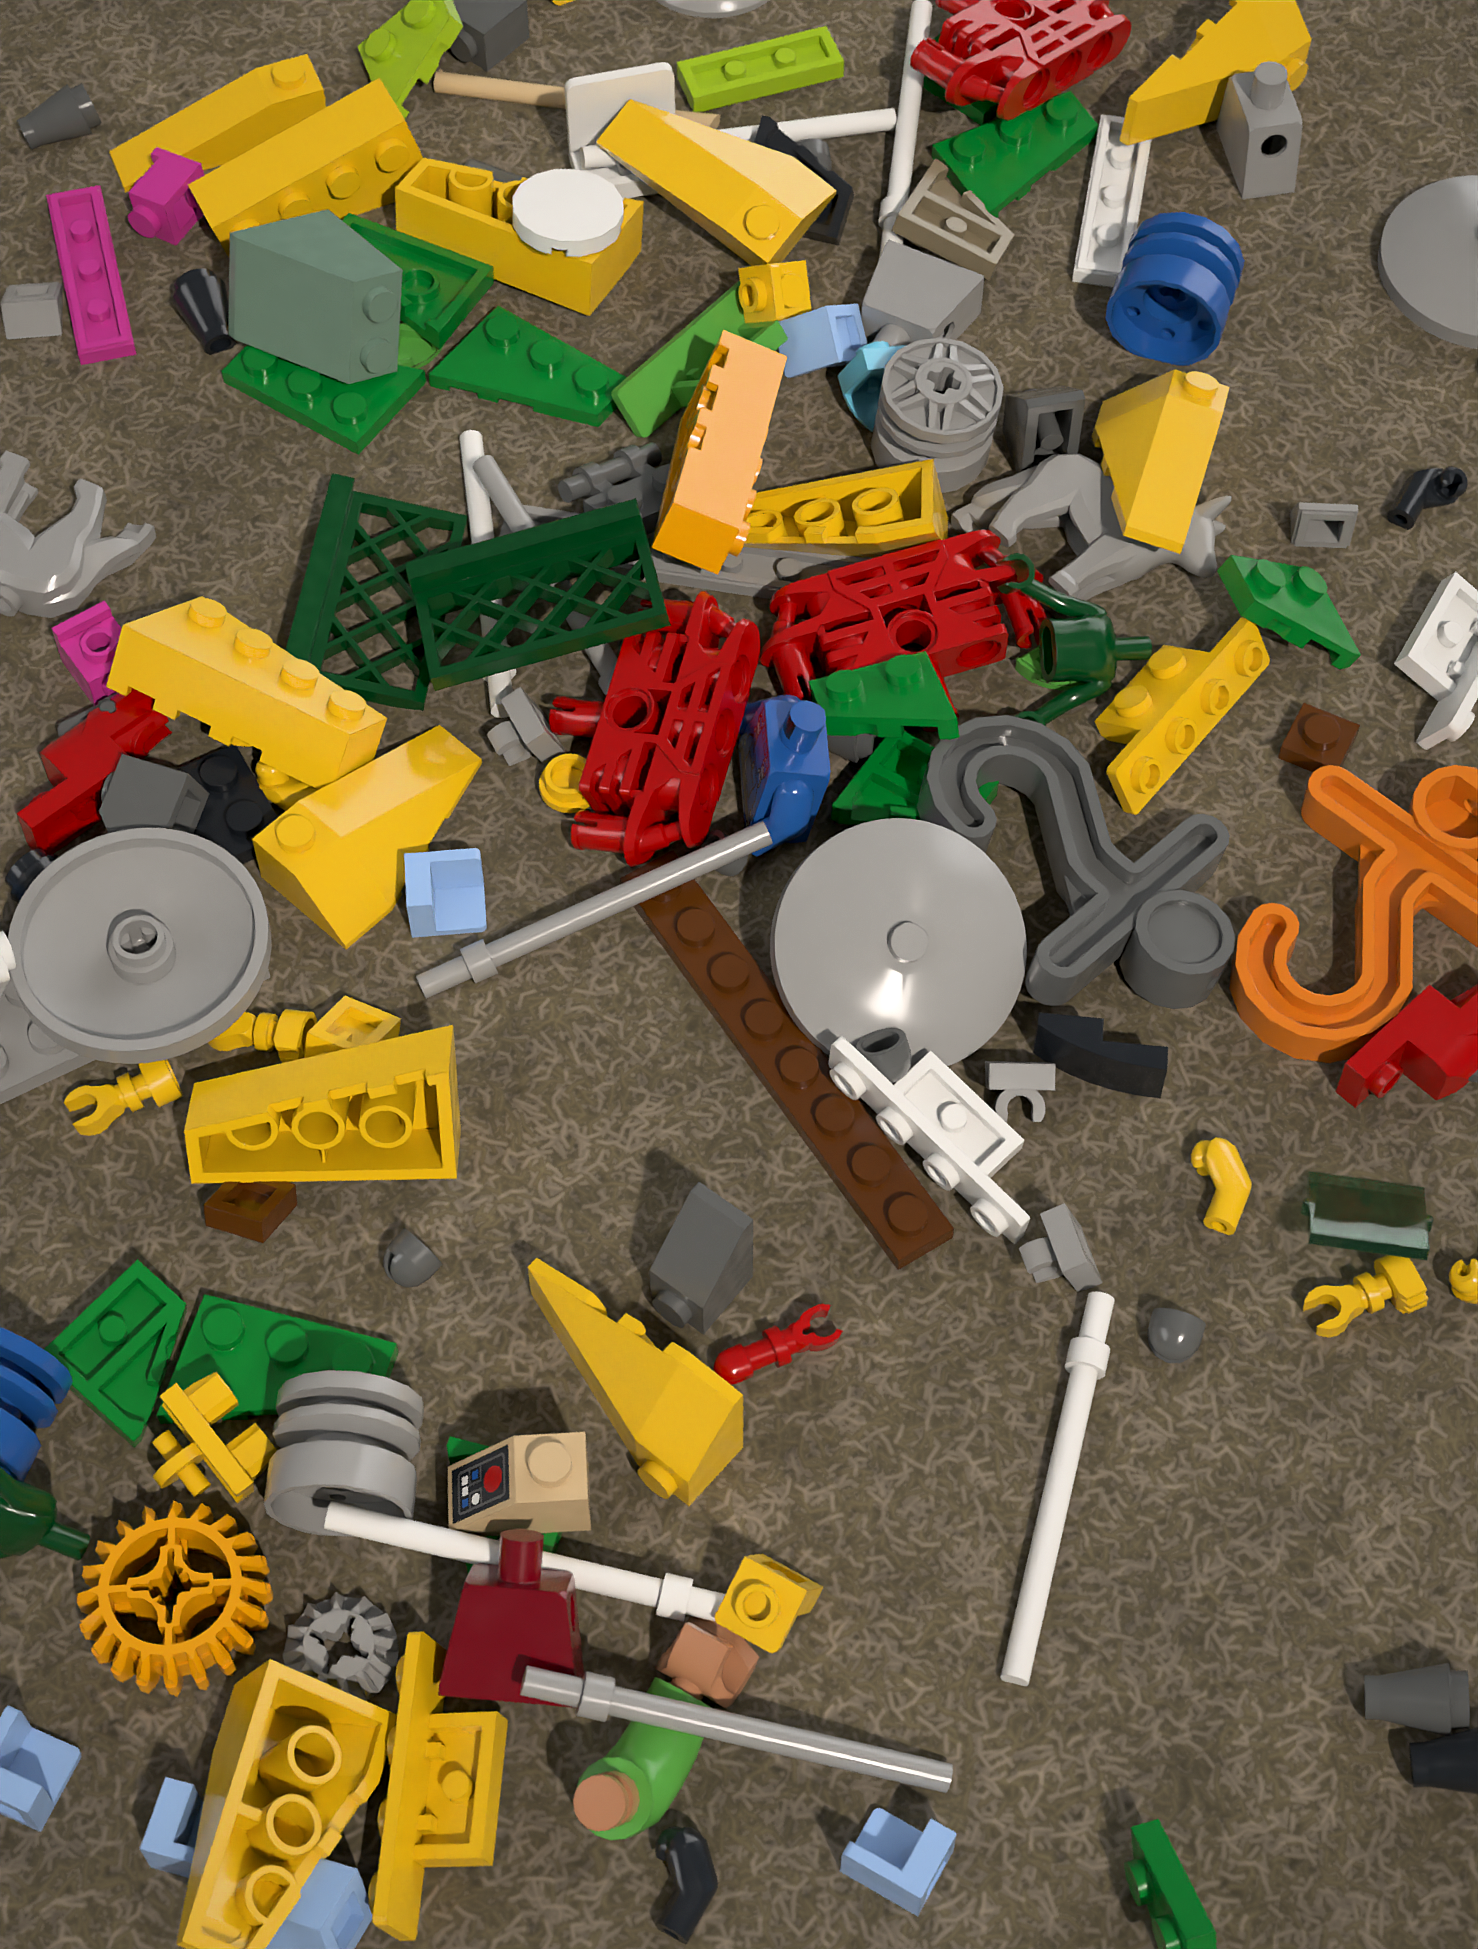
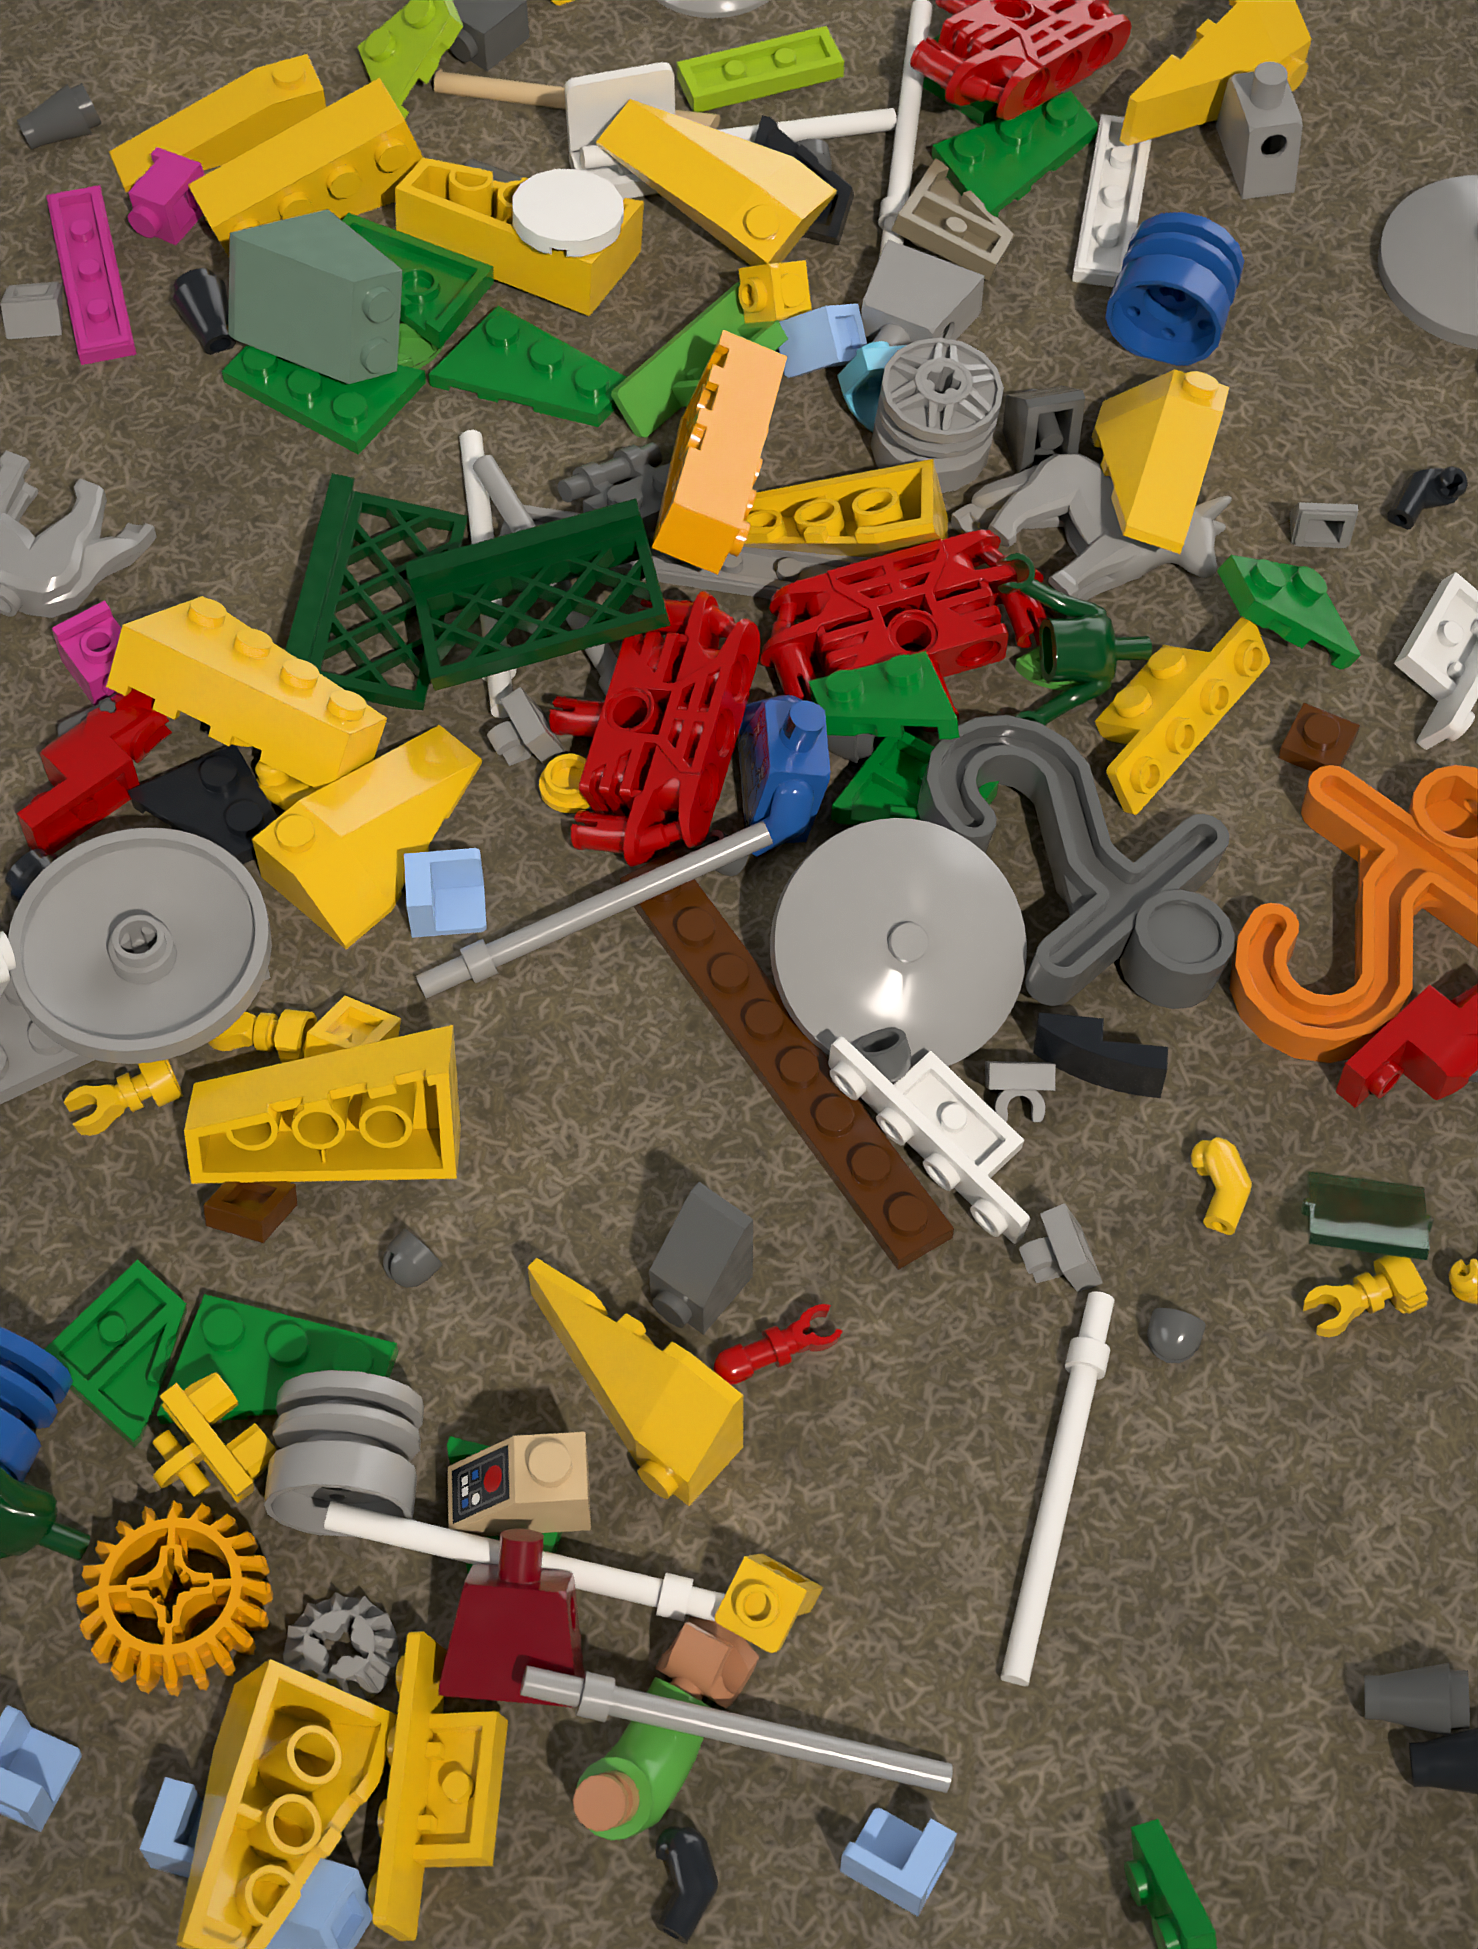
dark grey slope [99,754,209,834] -> none

